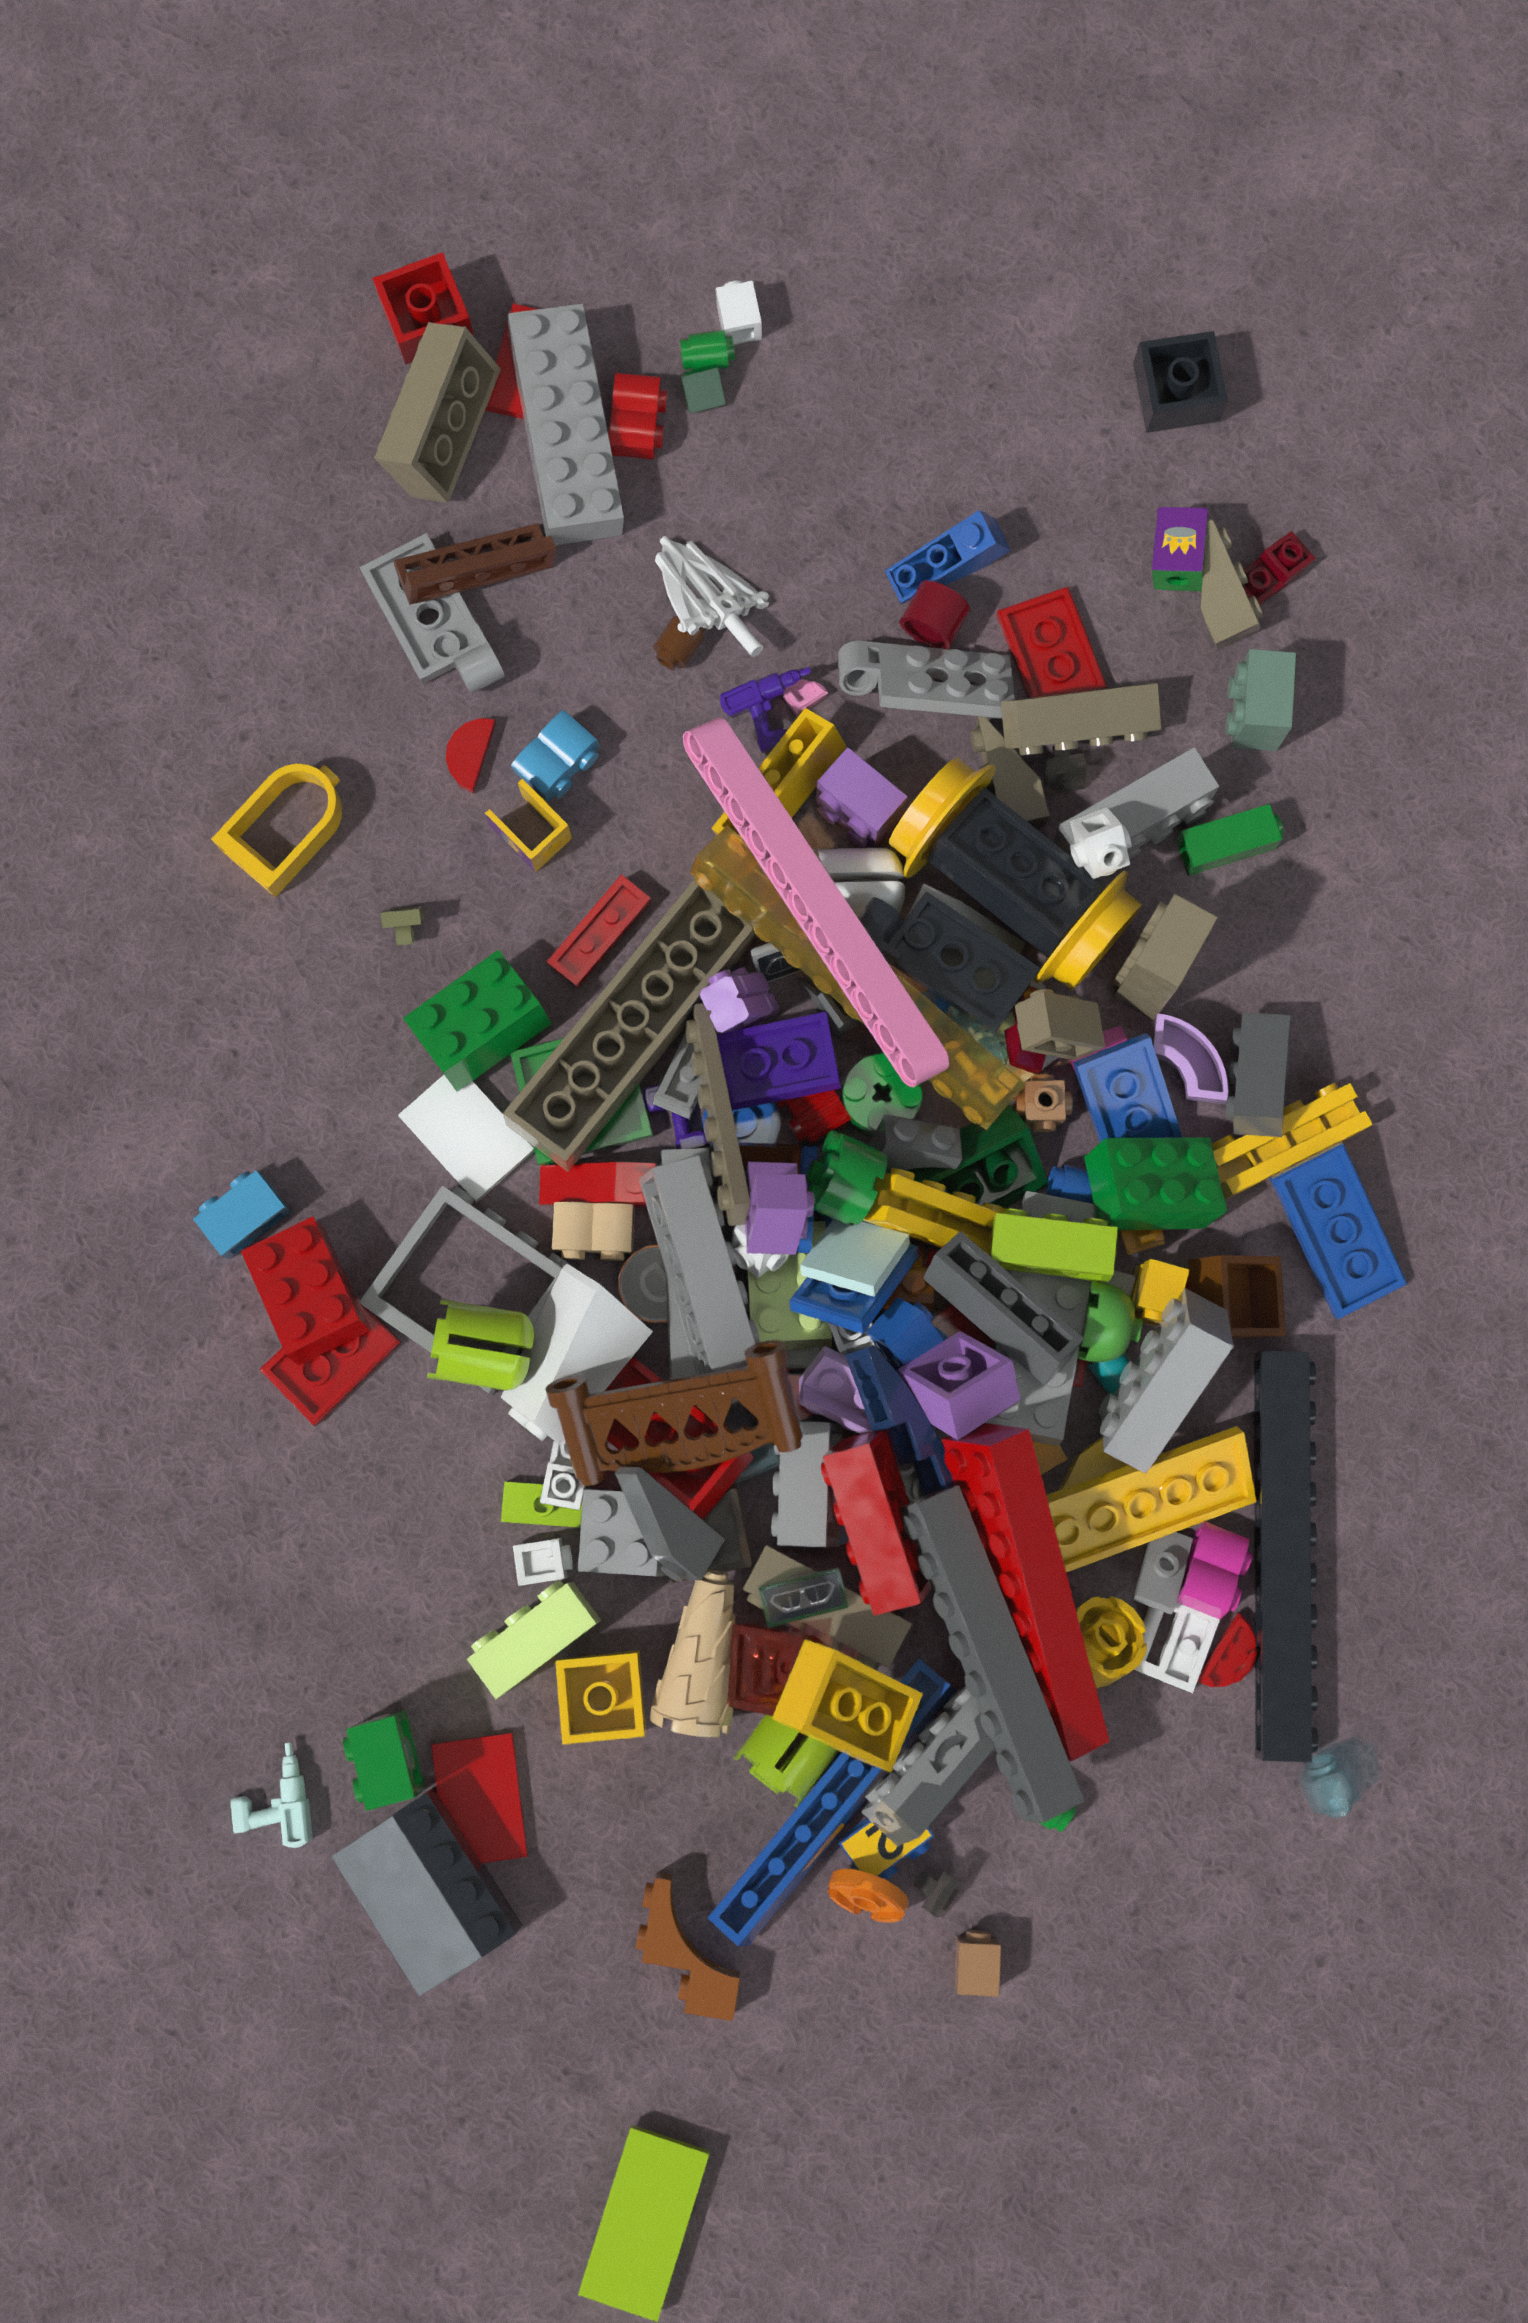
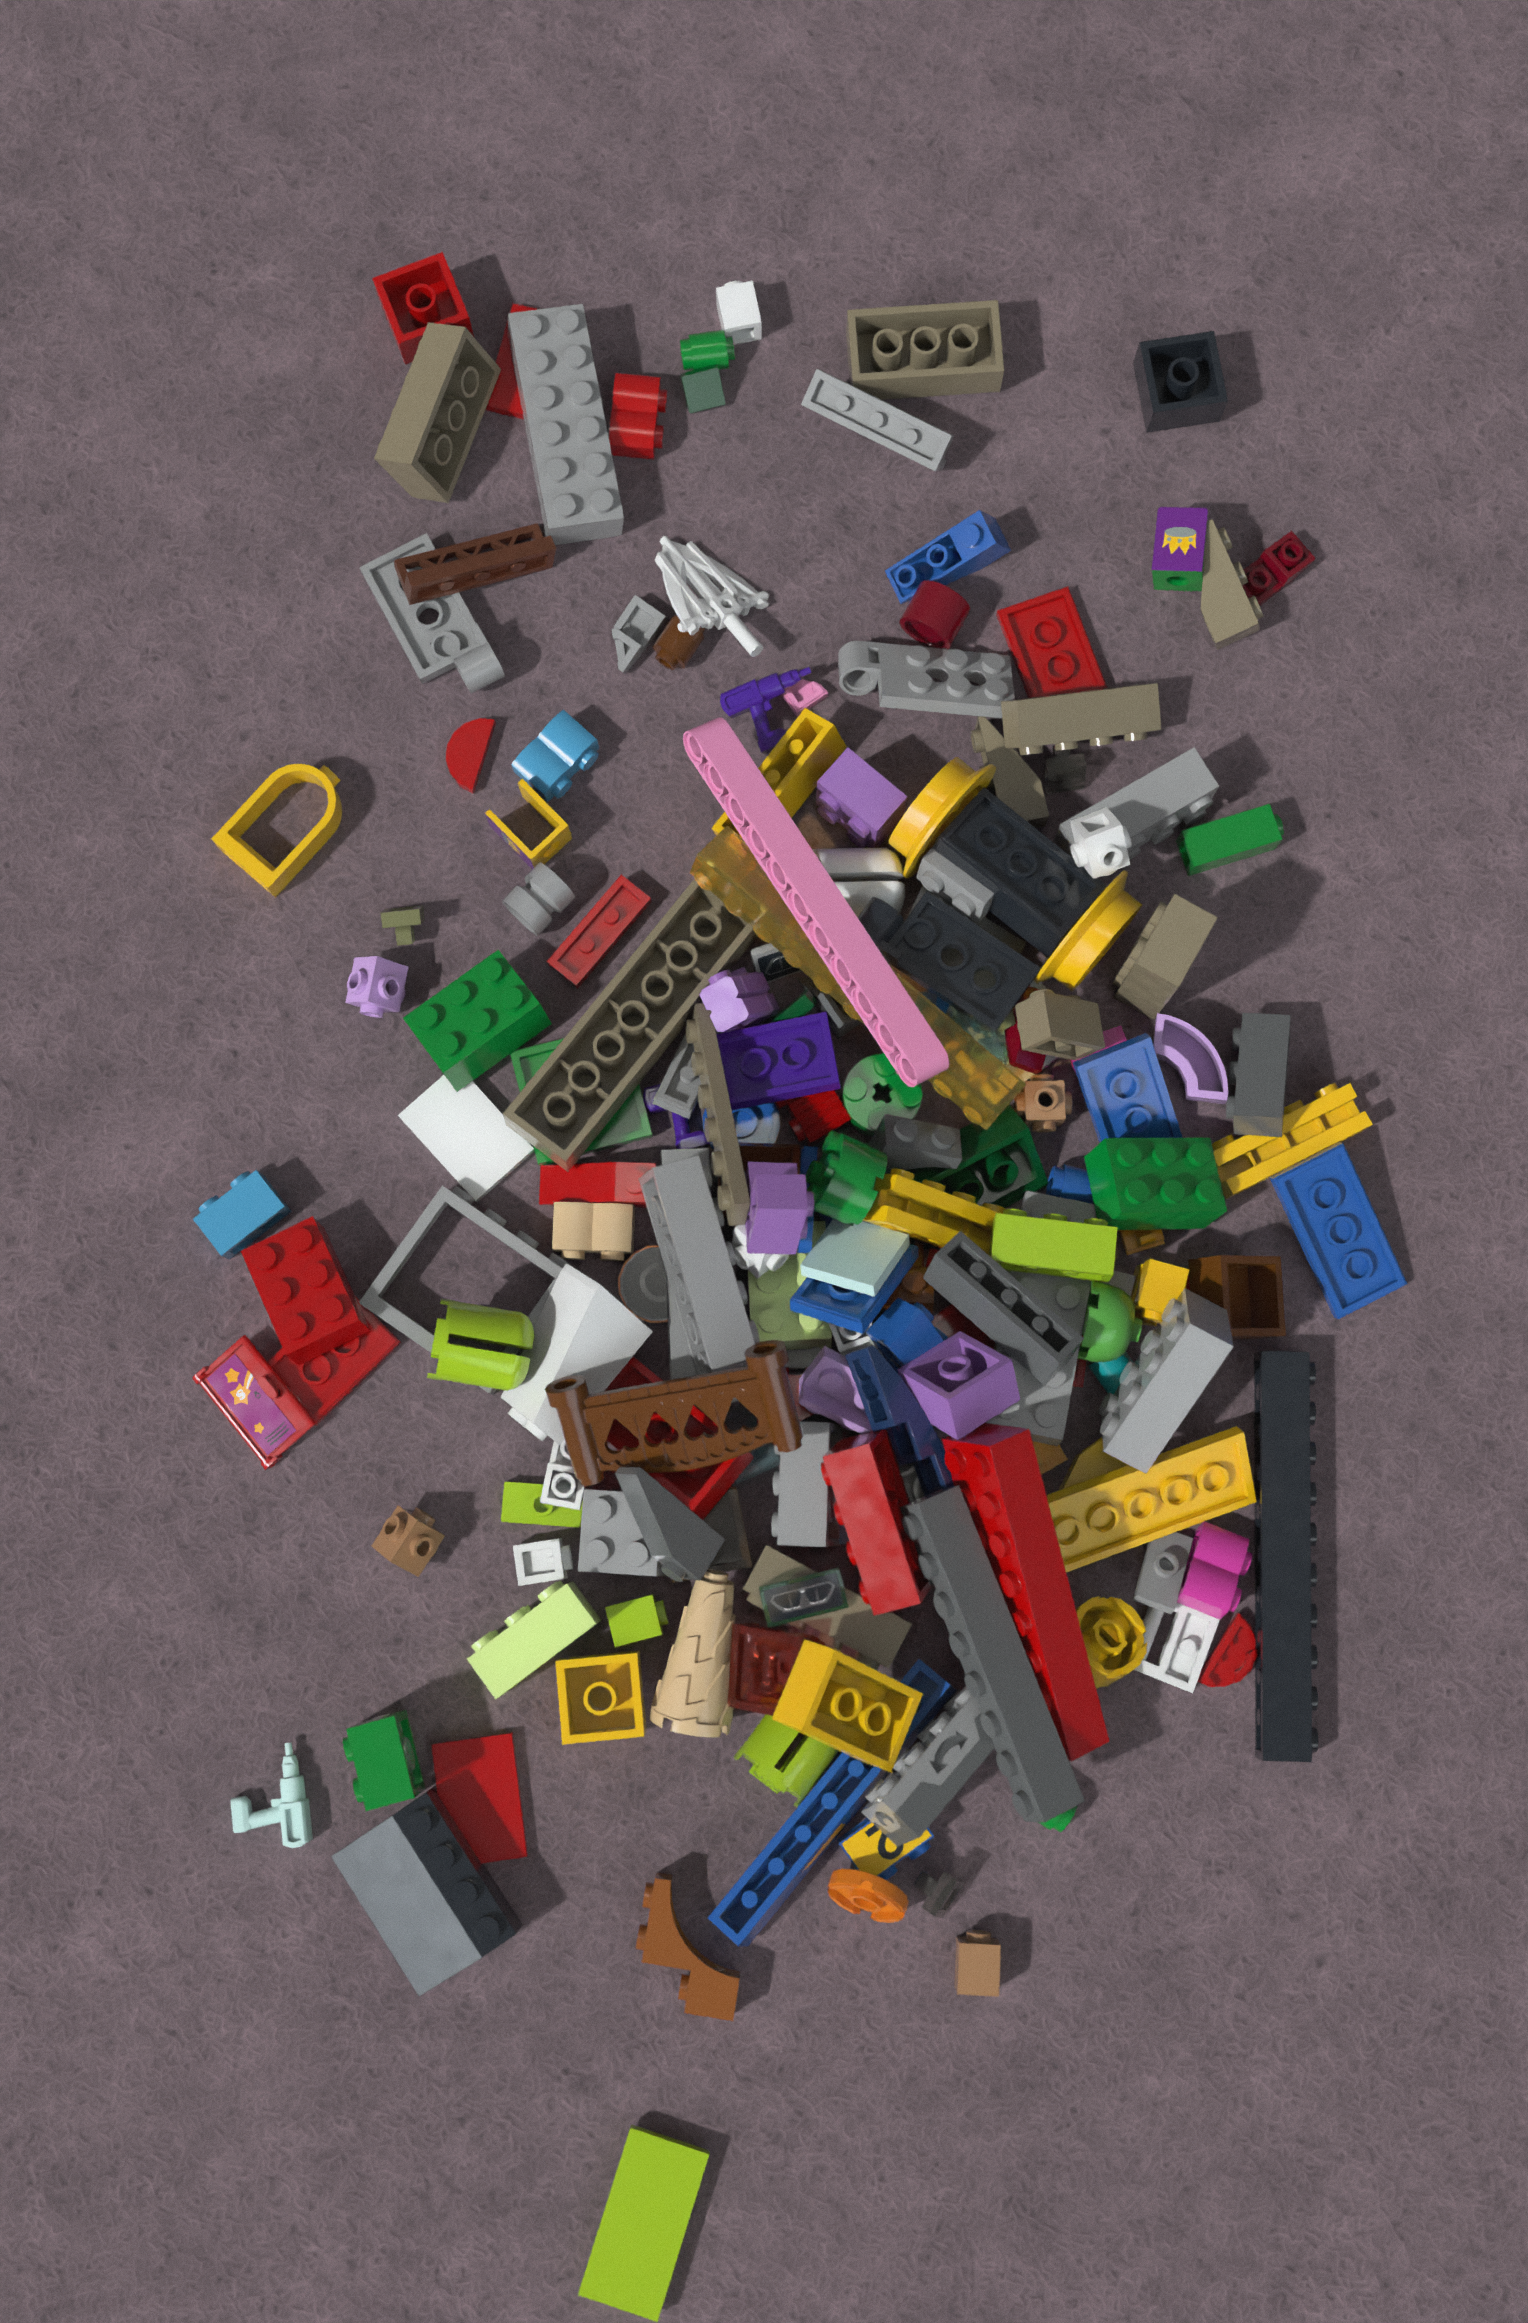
sand green brick [1225,649,1296,751] -> none
clear light blue head [1299,1753,1360,1818] -> none
none -> door [192,1335,317,1470]
none -> lavender brick [345,956,408,1018]
none -> medium nougat brick [371,1505,445,1577]
none -> light grey wheel [502,862,576,936]
none -> lime brick [605,1594,669,1647]
none -> light grey slope [612,595,668,674]
none -> dark green tile [767,989,817,1024]
none -> light grey fence [801,369,954,471]
none -> dark tan brick [846,300,1004,400]
none -> light grey plate [916,848,994,923]

